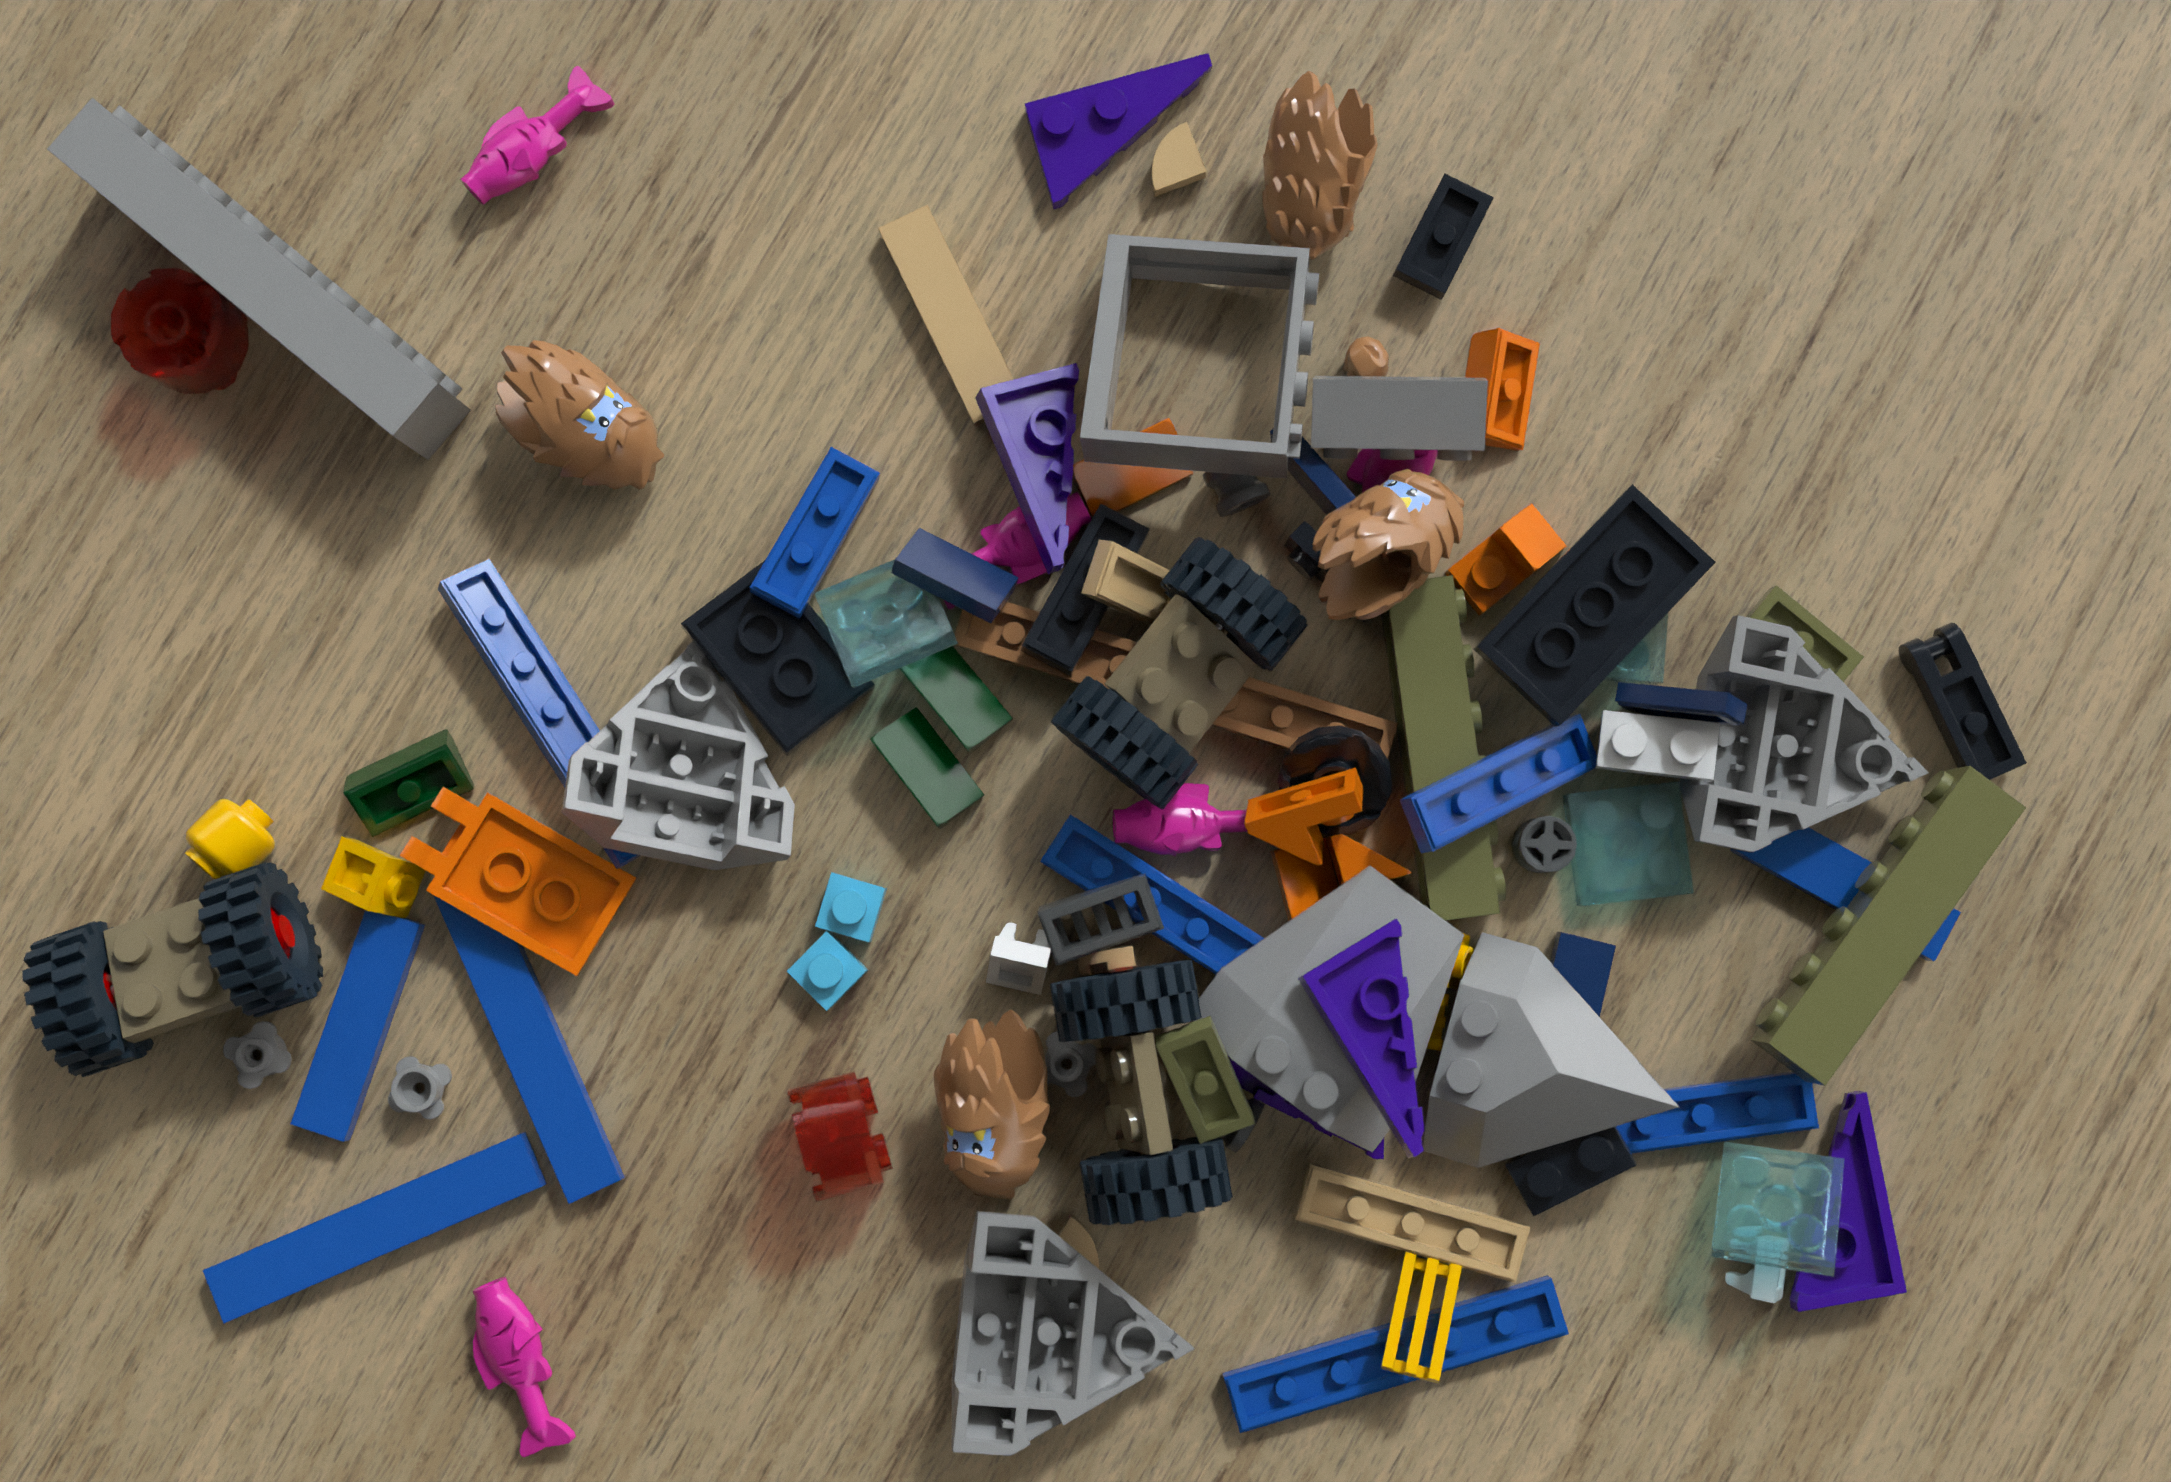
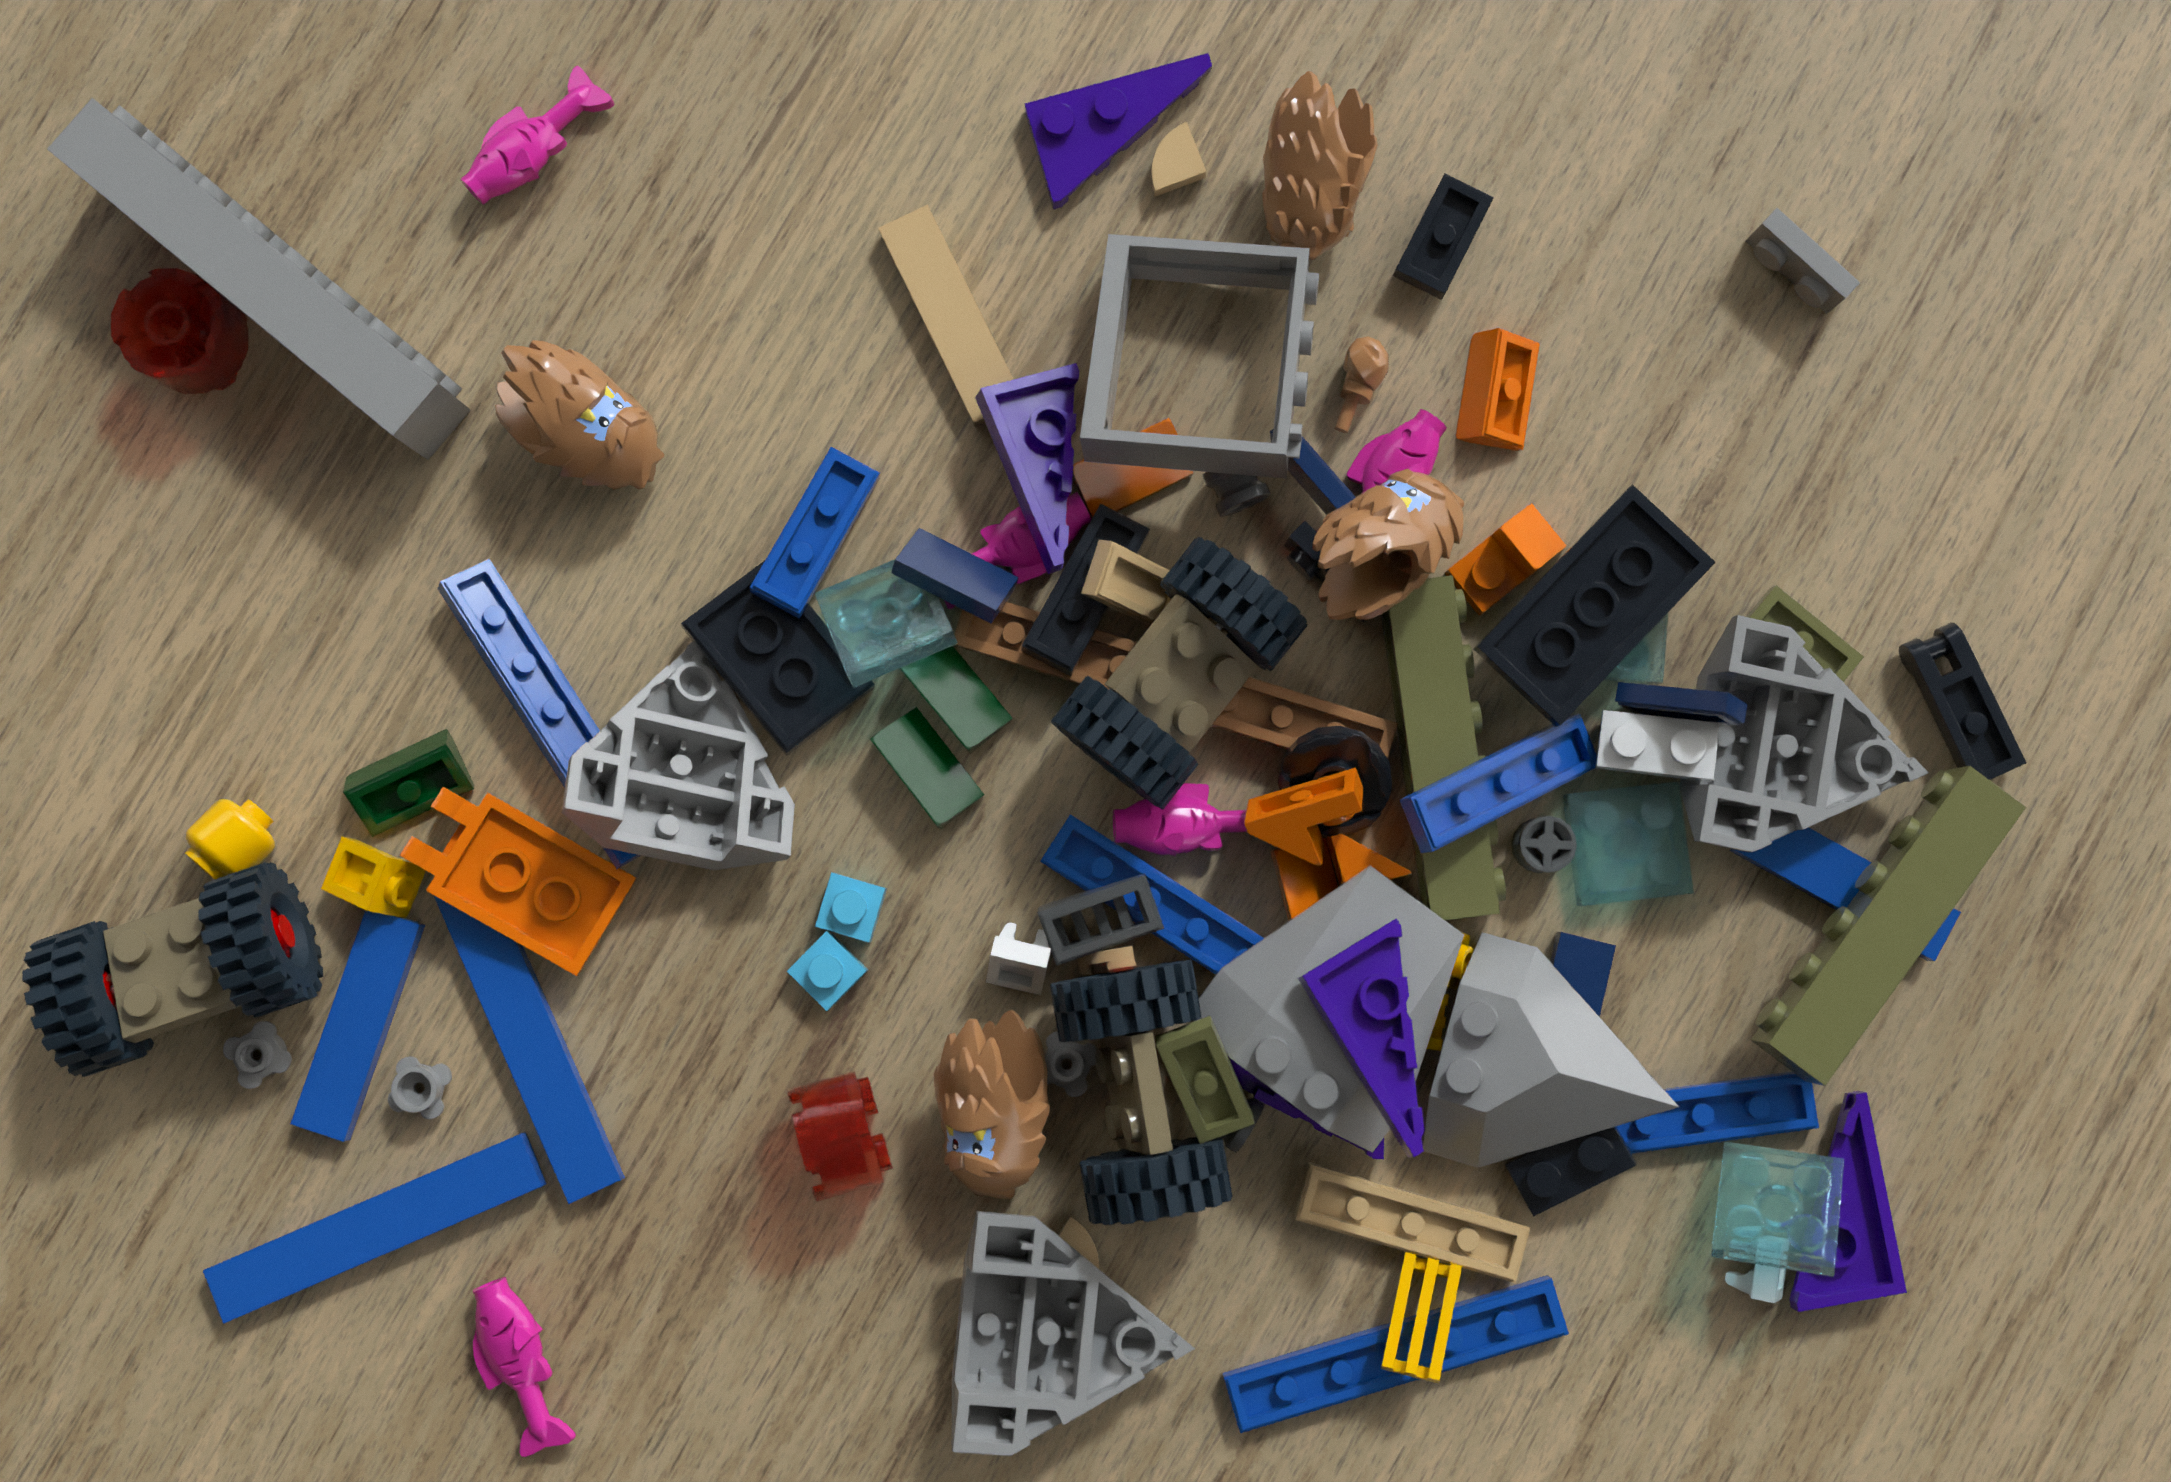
light grey brick [1311,376,1488,461] -> none
none -> light grey plate [1745,208,1860,314]

